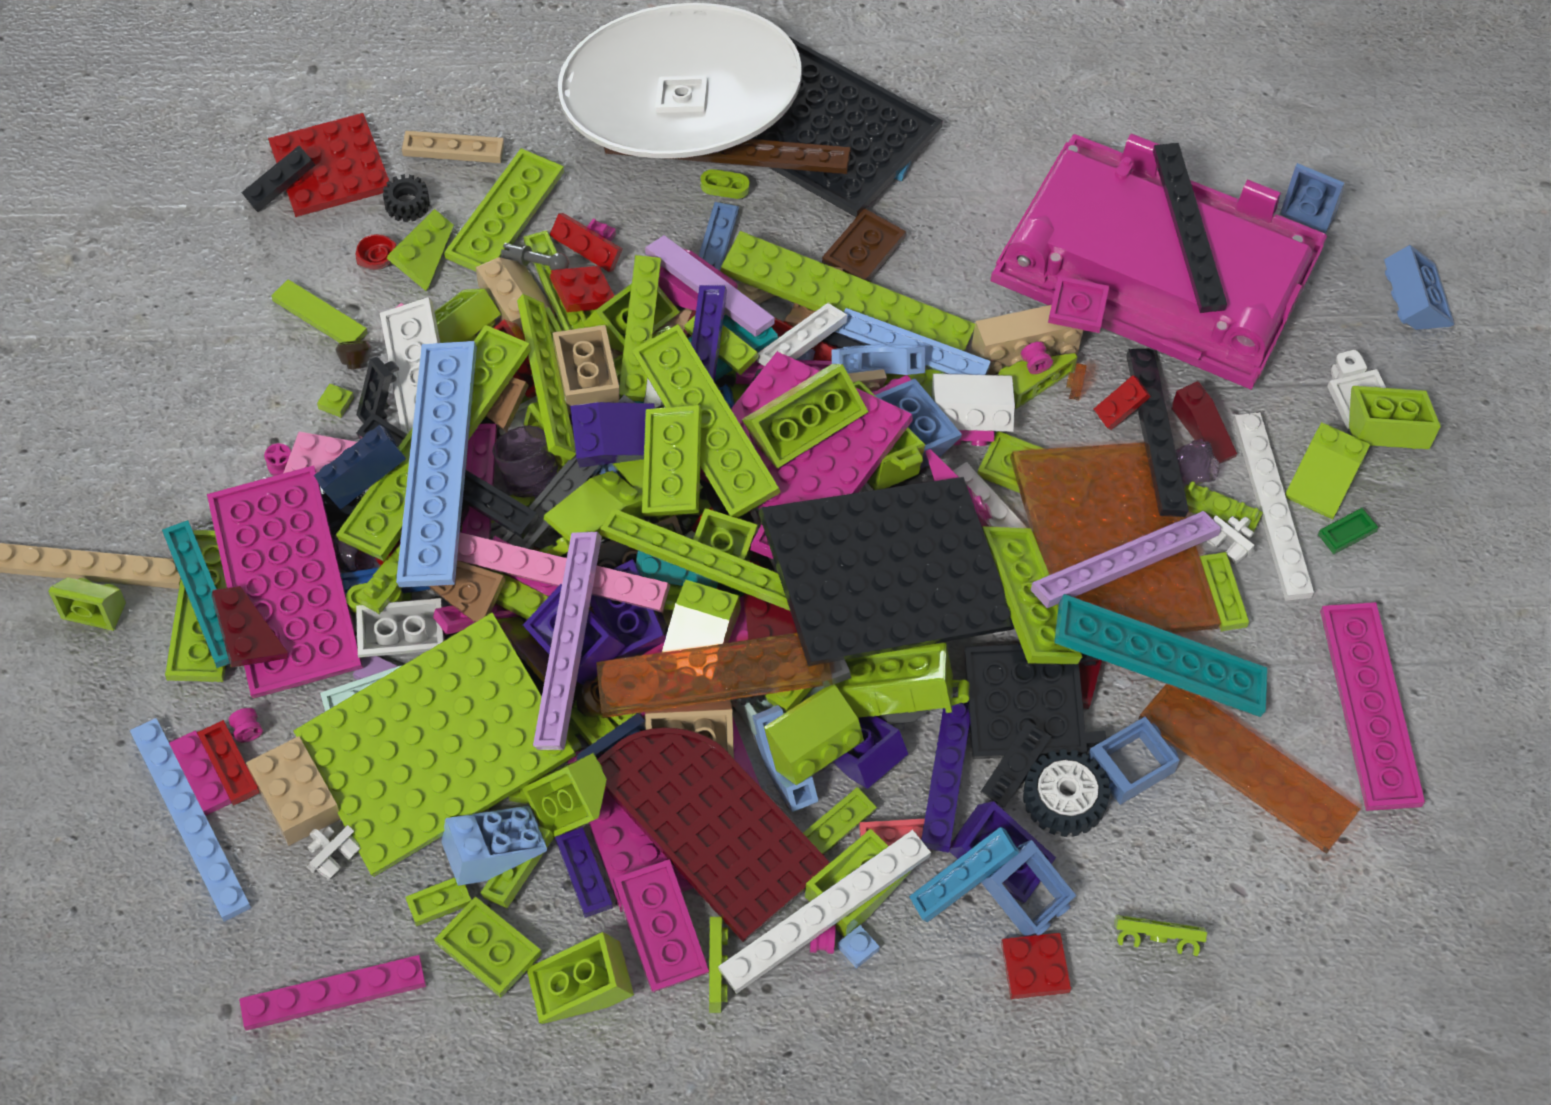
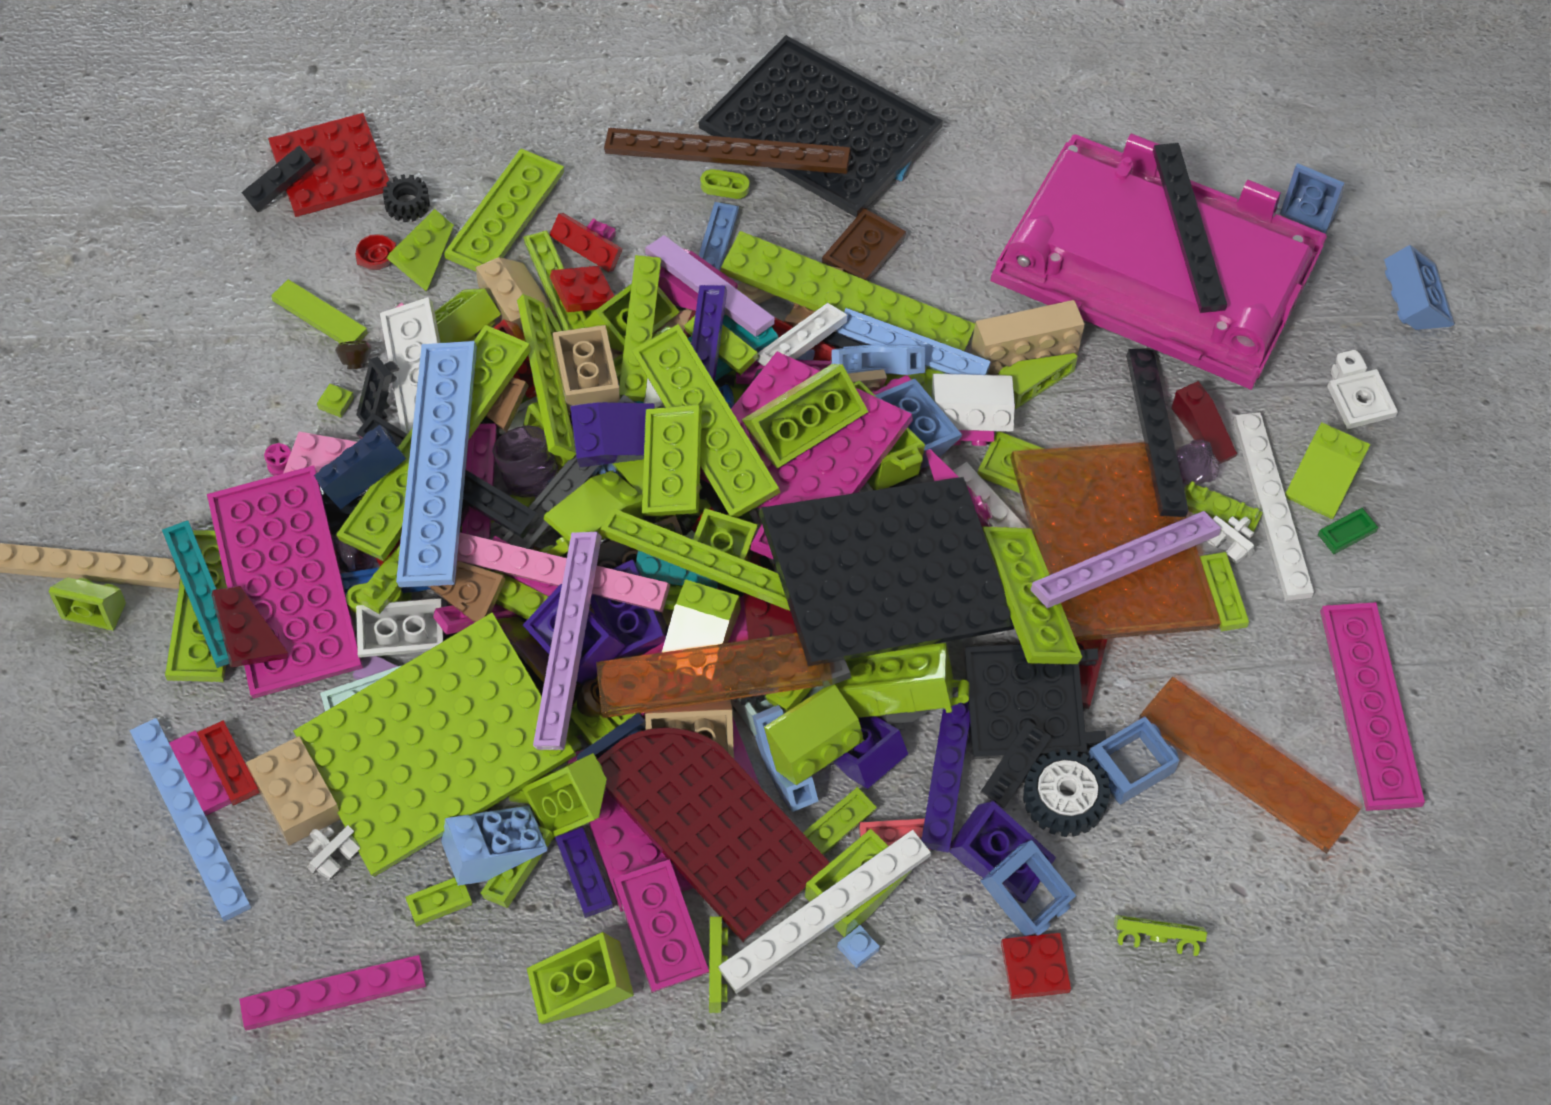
dark pink wheel [228,708,263,743] -> none
tan plate [402,131,504,163] -> none
lime plate [434,897,542,998] -> none
dark grey pin [501,243,569,270] -> none
white dish [558,3,802,158] -> none
dark pink wheel [810,924,835,954] -> none
dark azure plate [909,827,1019,922] -> none
dark pink wheel [1021,342,1053,374] -> none
dark pink plate [1048,276,1109,333] -> none
teal plate [1054,594,1267,717] -> none
clear orange plate [1066,363,1087,401] -> none
red plate [1093,375,1151,430] -> none
lime slope [1349,386,1441,449] -> none

